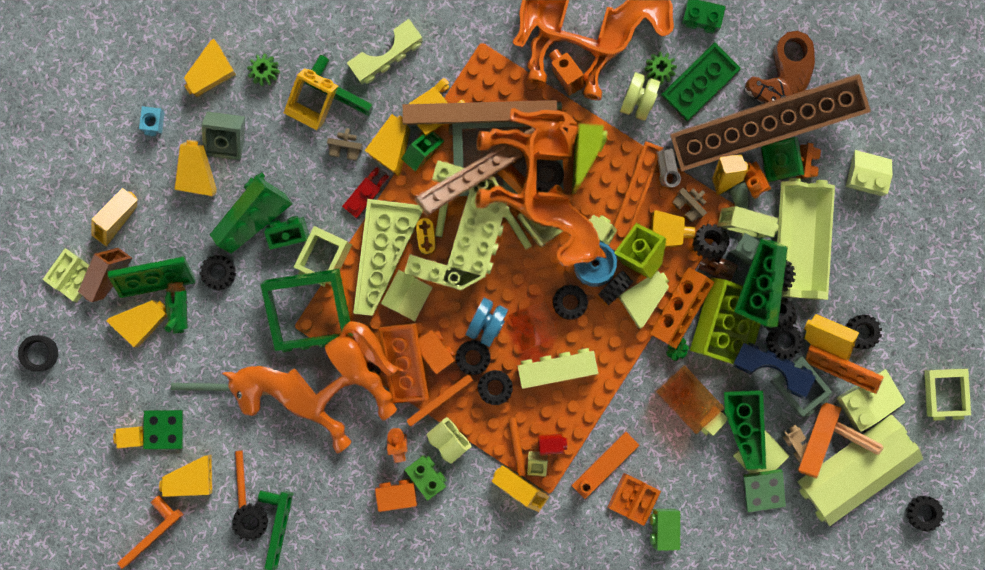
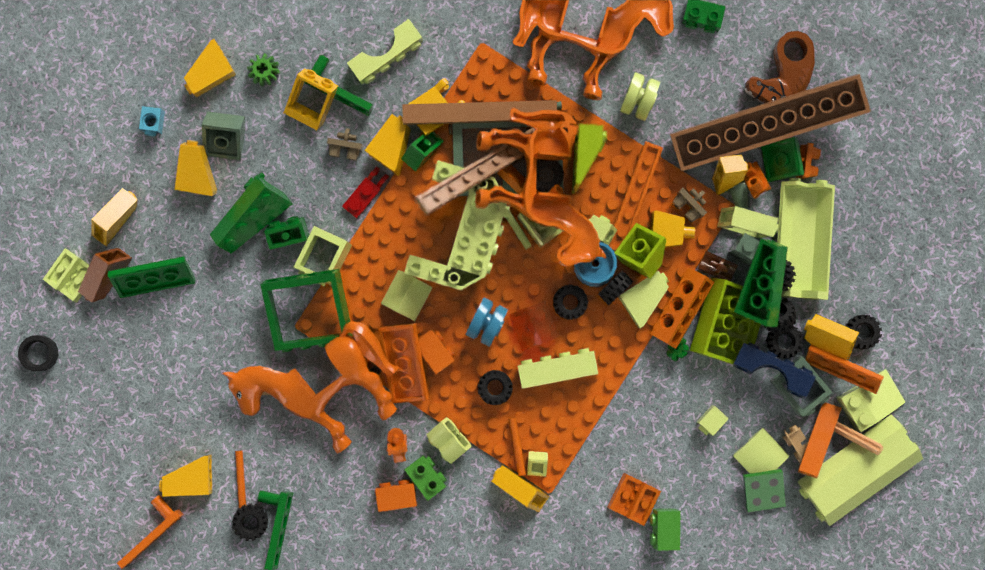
yellow slope [106,300,167,348] -> none
yellow brick [113,426,144,448] -> none
green tile [143,410,183,449] -> none
green piece [164,282,188,333] -> none
sand green bar [171,382,231,392] -> none
black tyre [199,255,236,290] -> none
yellowish green wing [353,199,423,316] -> none
orange tile [406,375,473,427] -> none
yellow beam [416,218,436,255] -> none
yellowish green bar [435,203,448,237] -> none
black tyre [456,340,490,375] -> none
red brick [538,434,567,456] -> none
orange torso [549,49,585,96] -> none
orange piece [571,431,640,499] -> none
bright green gear [644,51,677,85] -> none
clear orange slope [654,365,724,434] -> none
light grey piece [656,148,681,187] -> none
green tile [661,42,742,122] -> none
black tyre [692,224,730,261] -> none
green wedge [724,390,766,470] -> none
yellowish green slope [845,150,893,196] -> none
black tyre [906,496,944,531] -> none
yellowish green window [924,369,971,420] -> none

